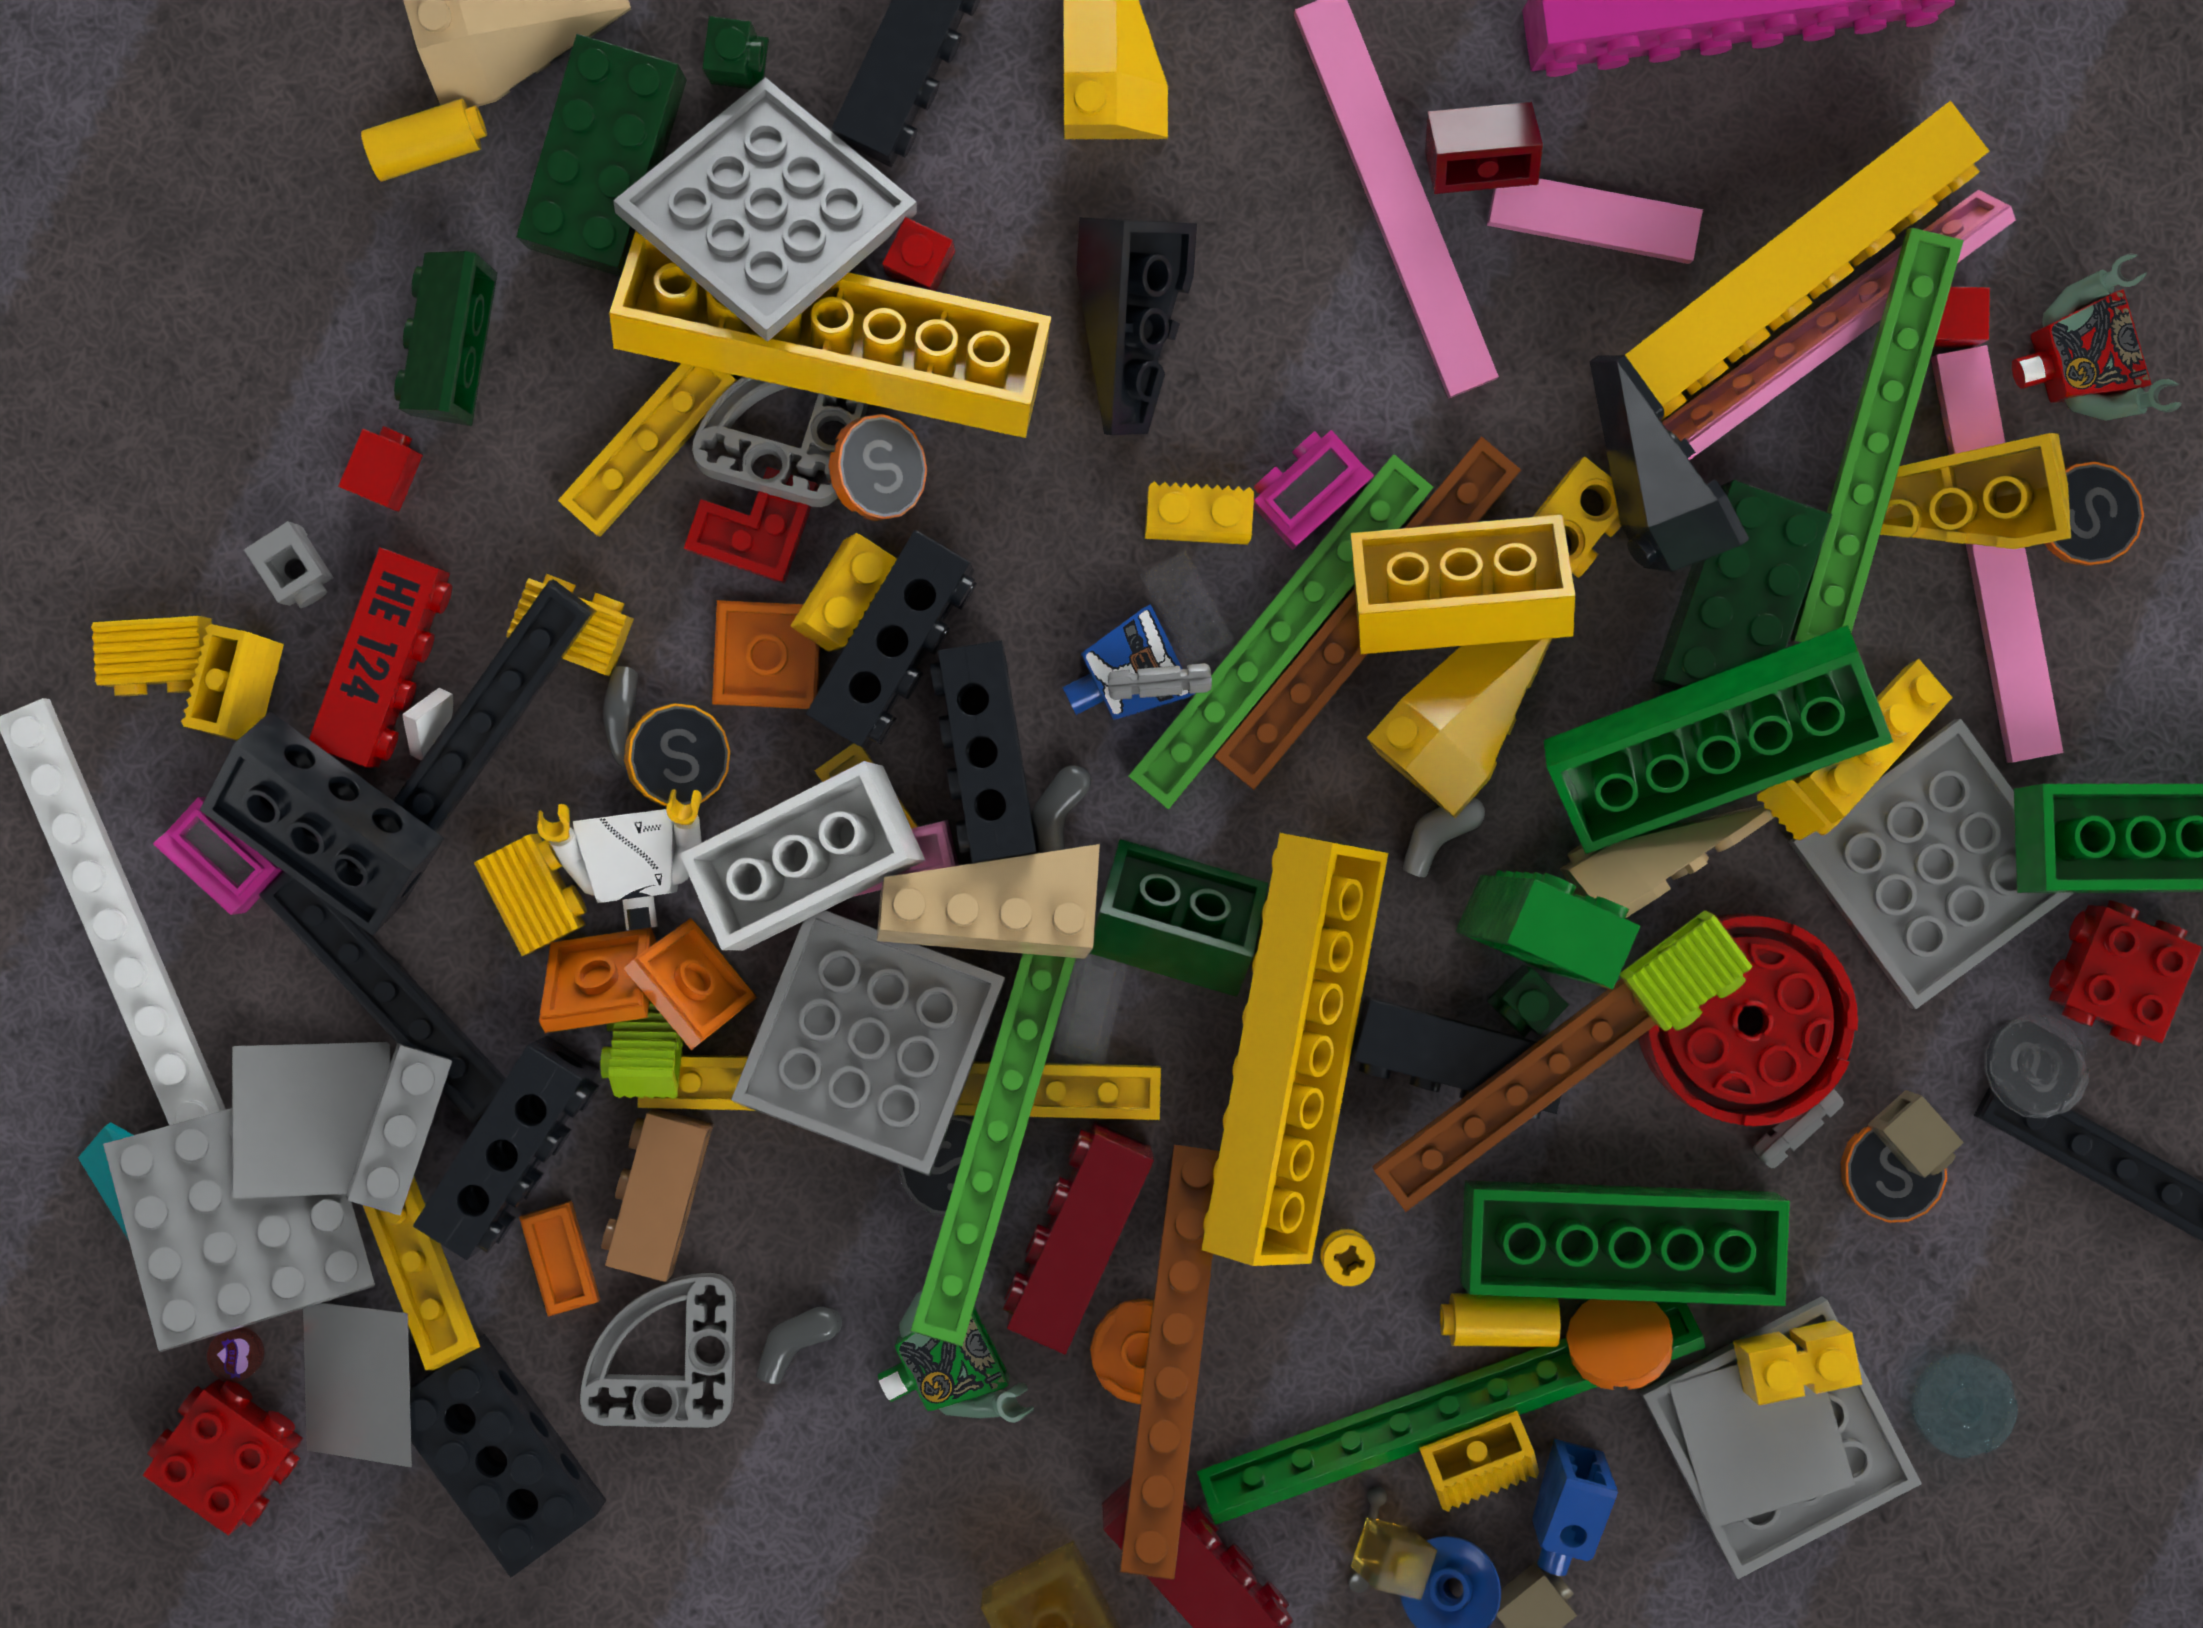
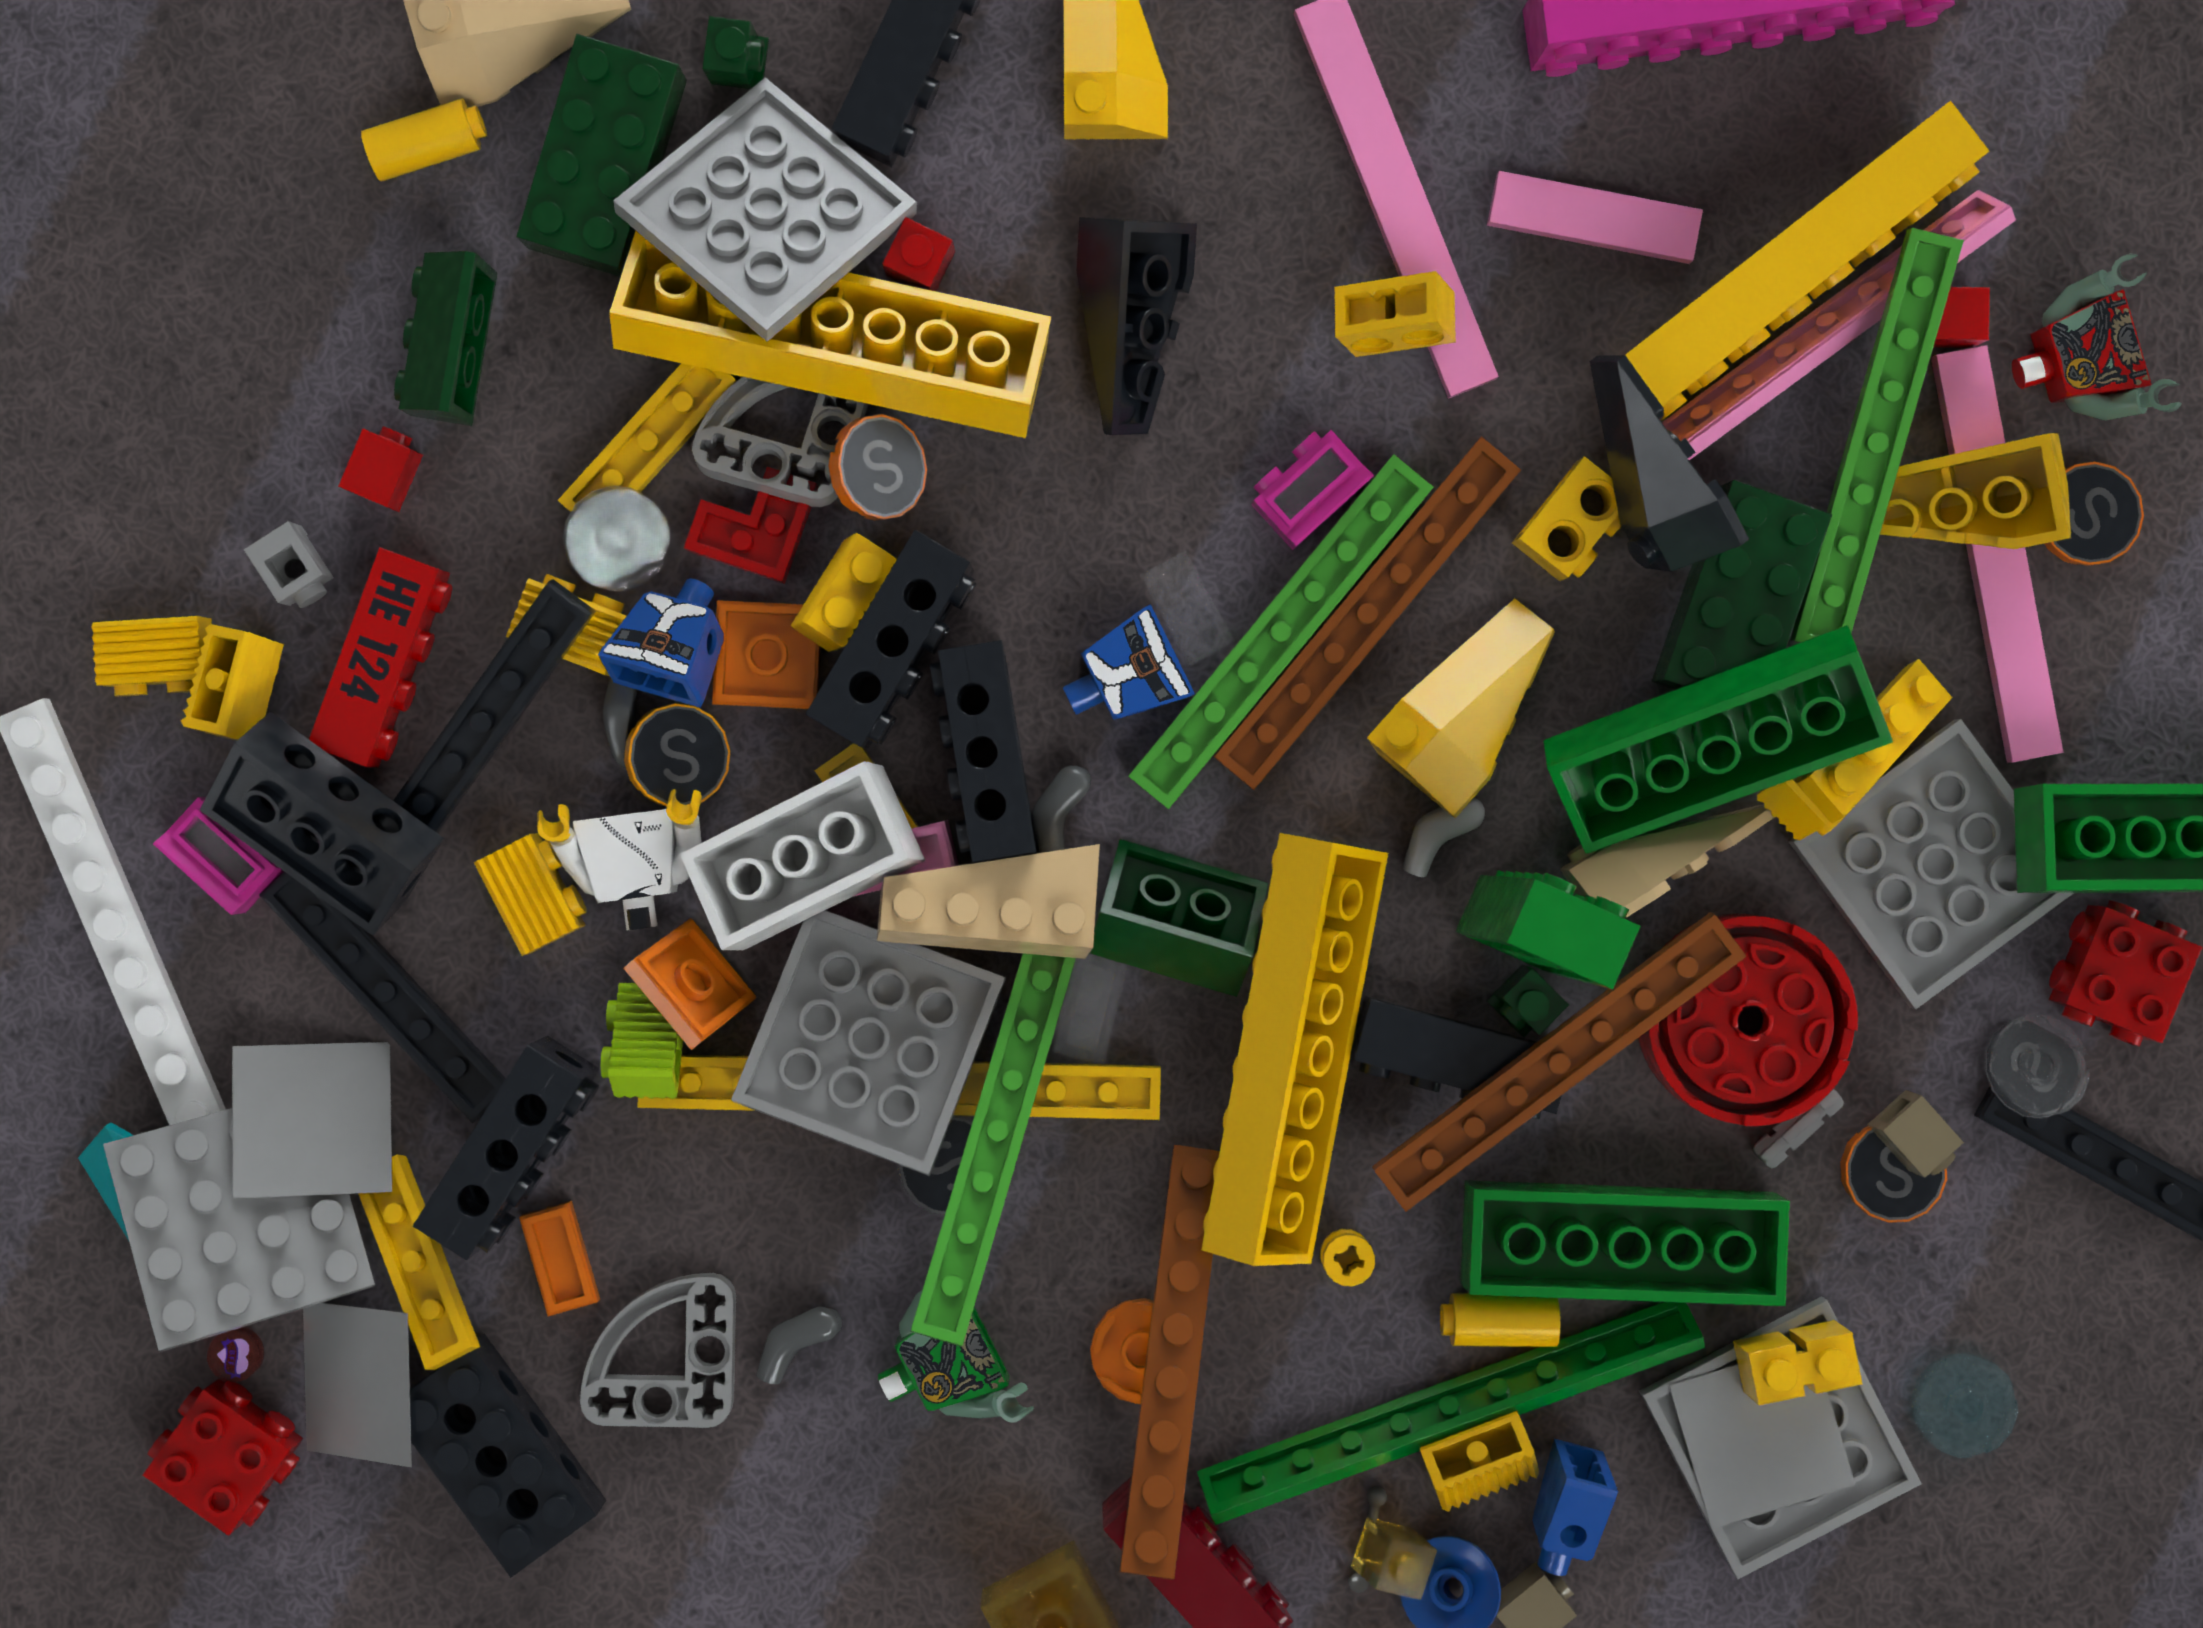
light grey brick [346,1043,452,1215] -> none
white tile [402,688,453,760] -> none
orange tile [539,927,656,1033] -> none
medium nougat brick [601,1108,714,1282] -> none
dark red brick [1002,1121,1154,1355] -> none
light grey axle [1108,663,1212,700] -> none
yellow brick [1145,481,1254,545] -> none
yellow slope [1351,515,1575,654] -> none
dark red brick [1425,102,1543,194] -> none
orange tile [1566,1299,1673,1390] -> none
lime brick [1619,910,1752,1031] -> none
none -> clear tile [563,485,670,592]
none -> blue torso [598,579,724,708]
none -> yellow brick [1335,271,1456,357]

